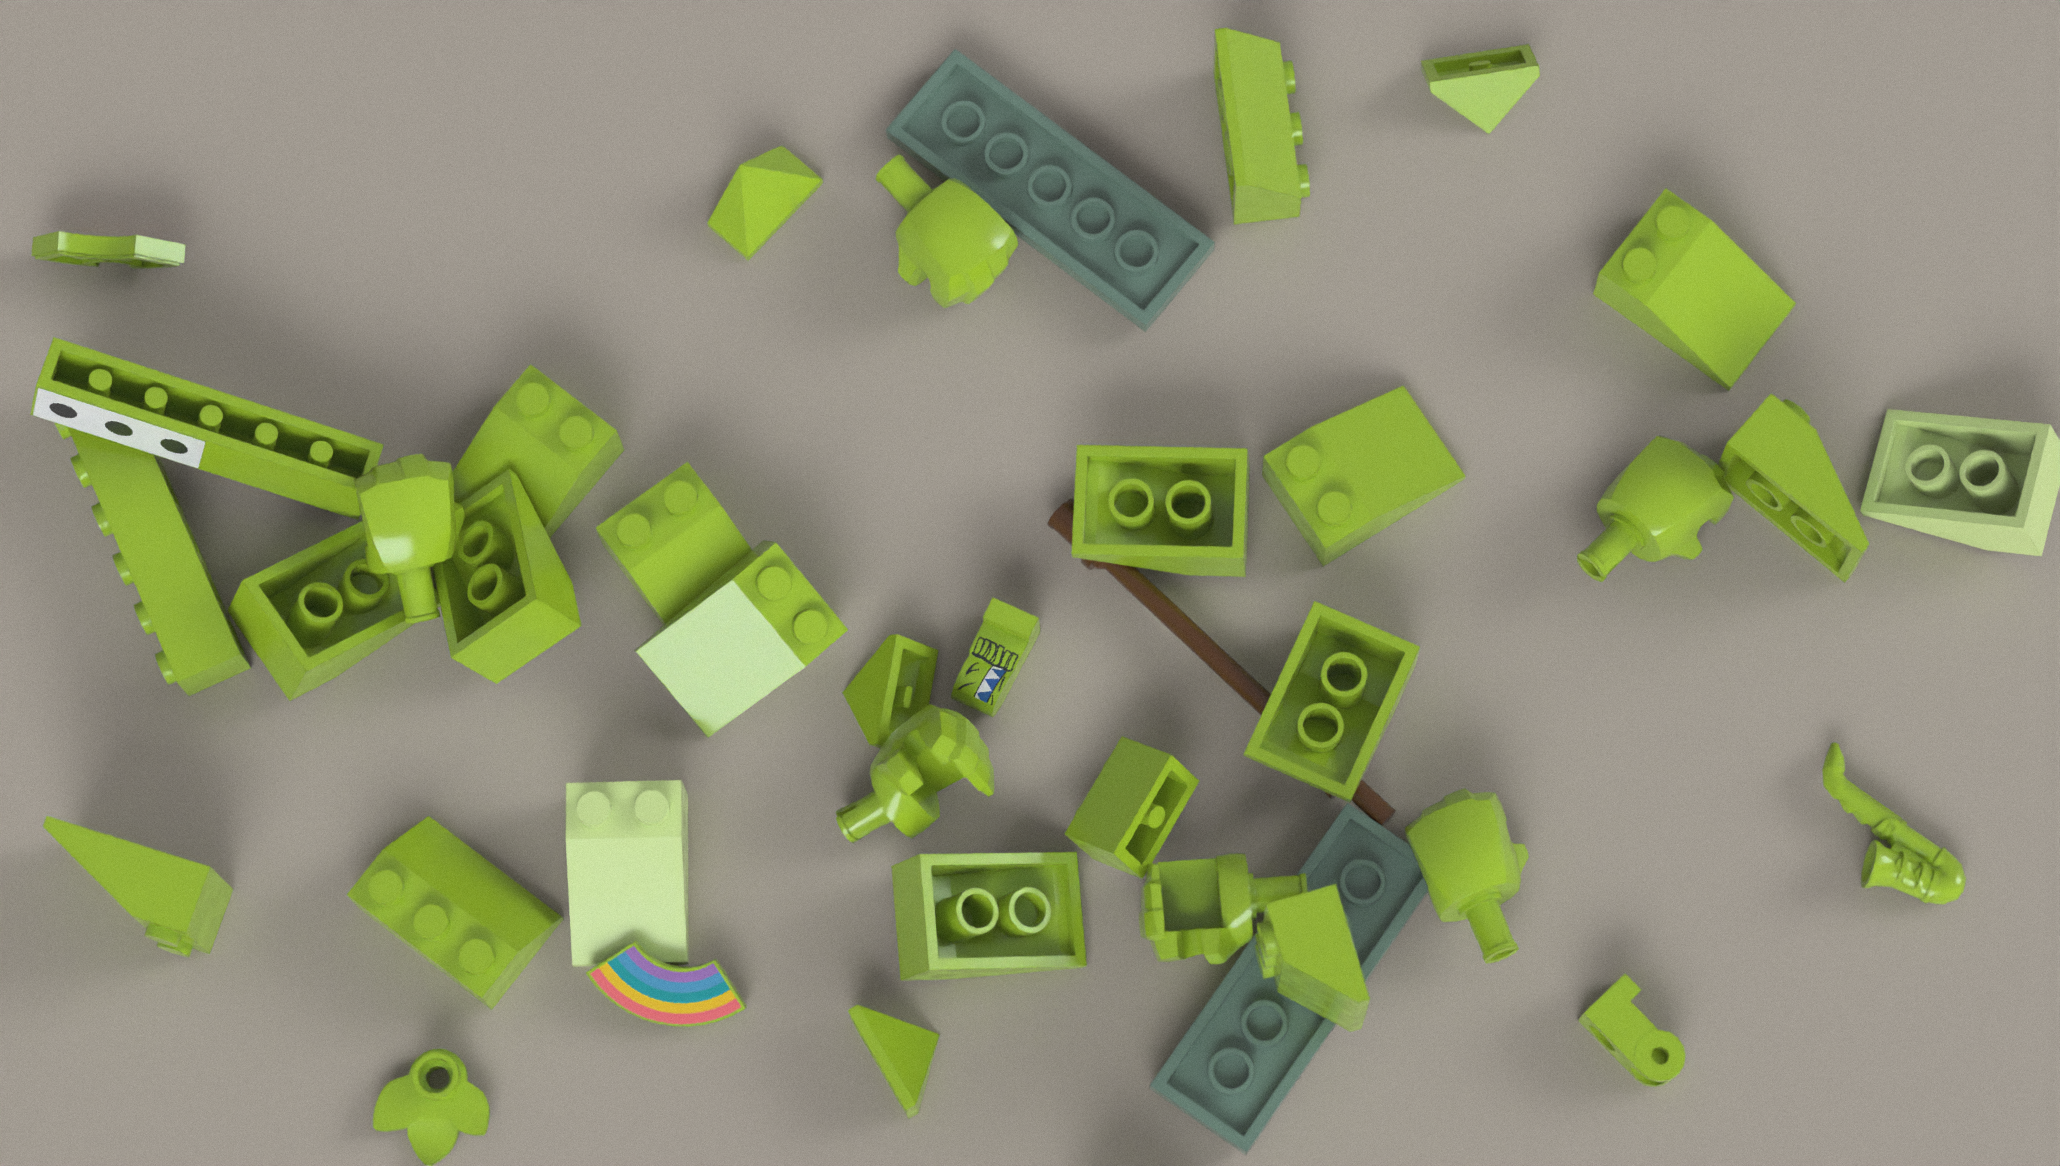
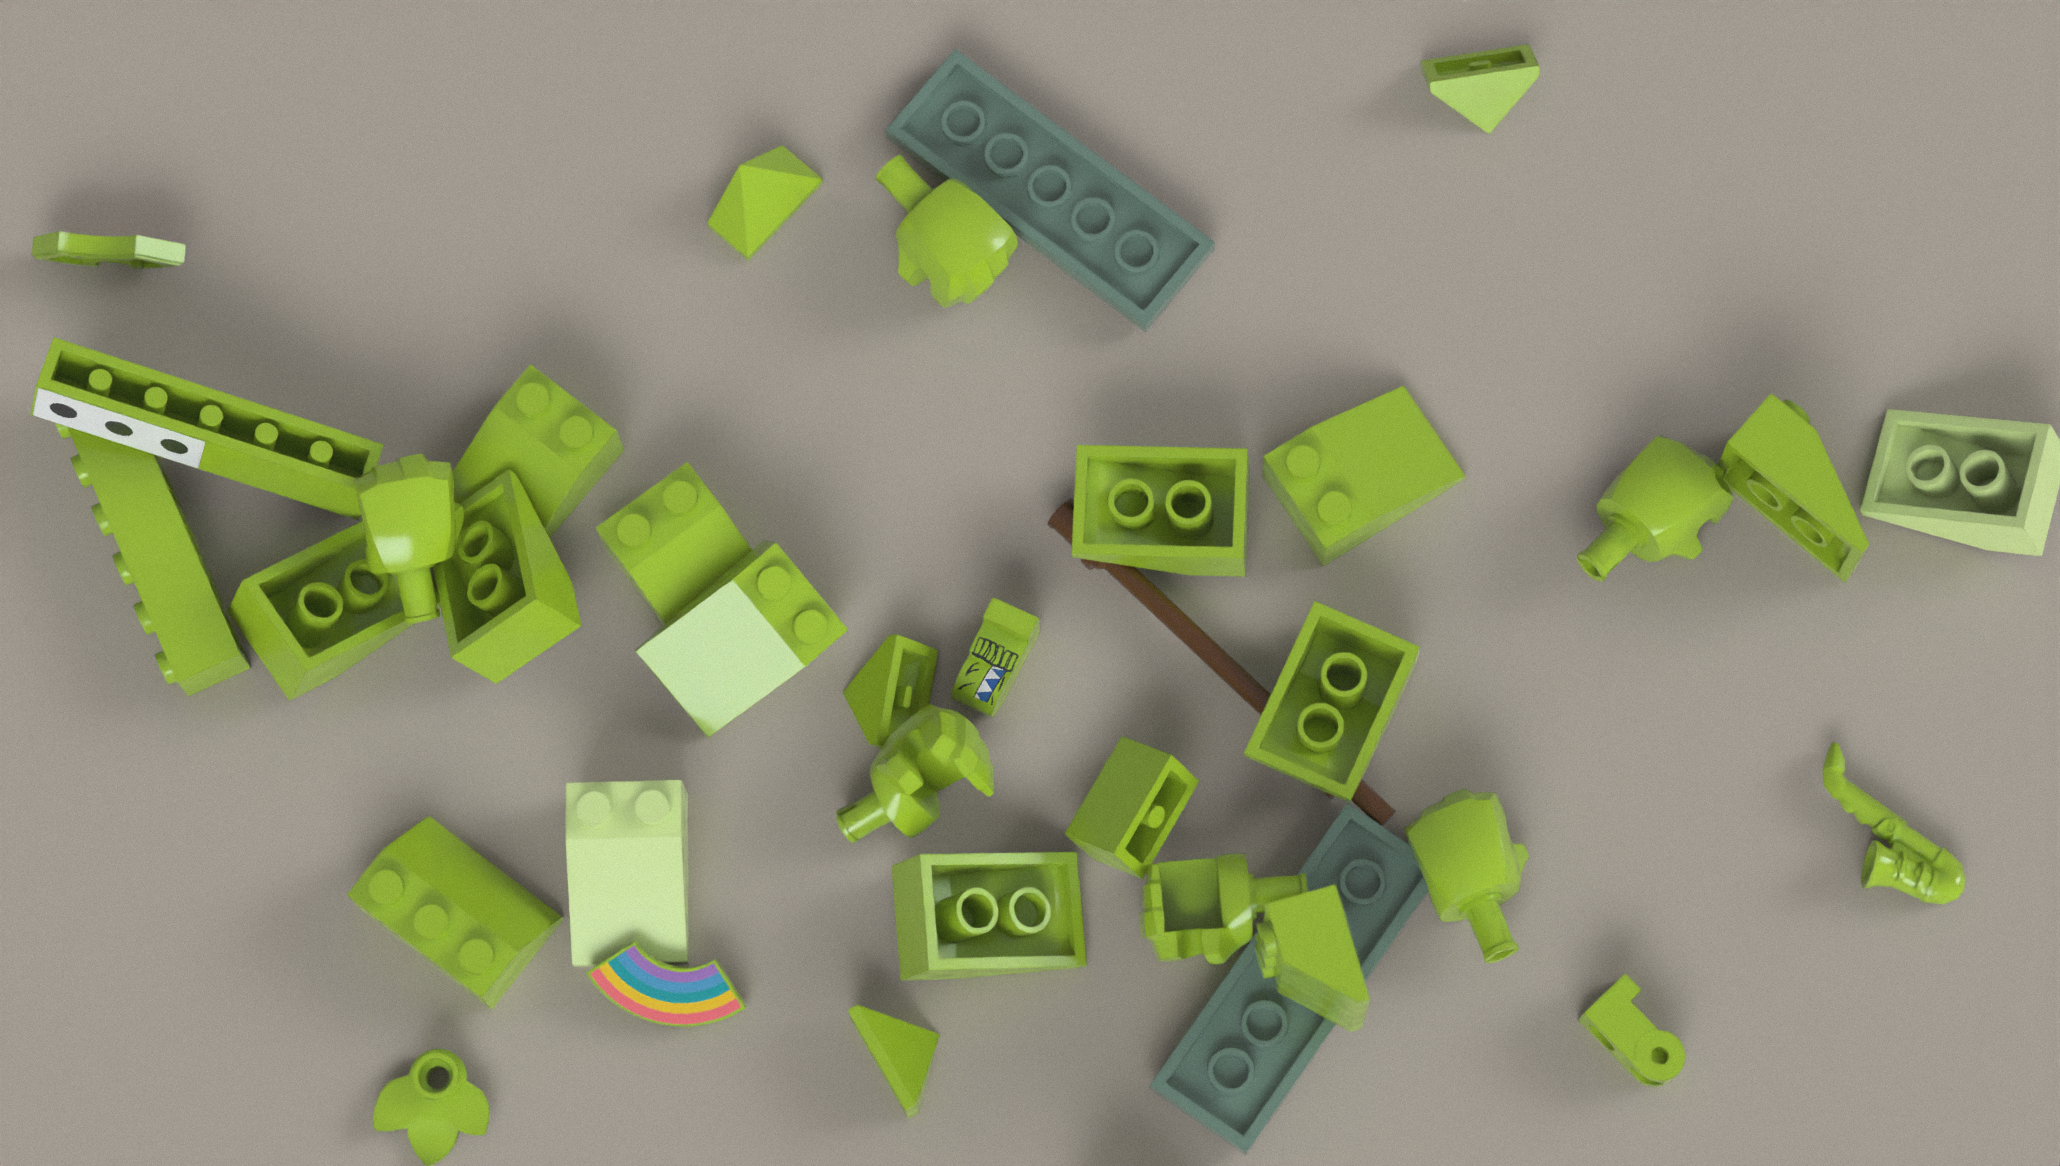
lime slope [42,816,234,957] -> none
lime slope [1213,28,1310,225] -> none
lime slope [1593,188,1796,391] -> none

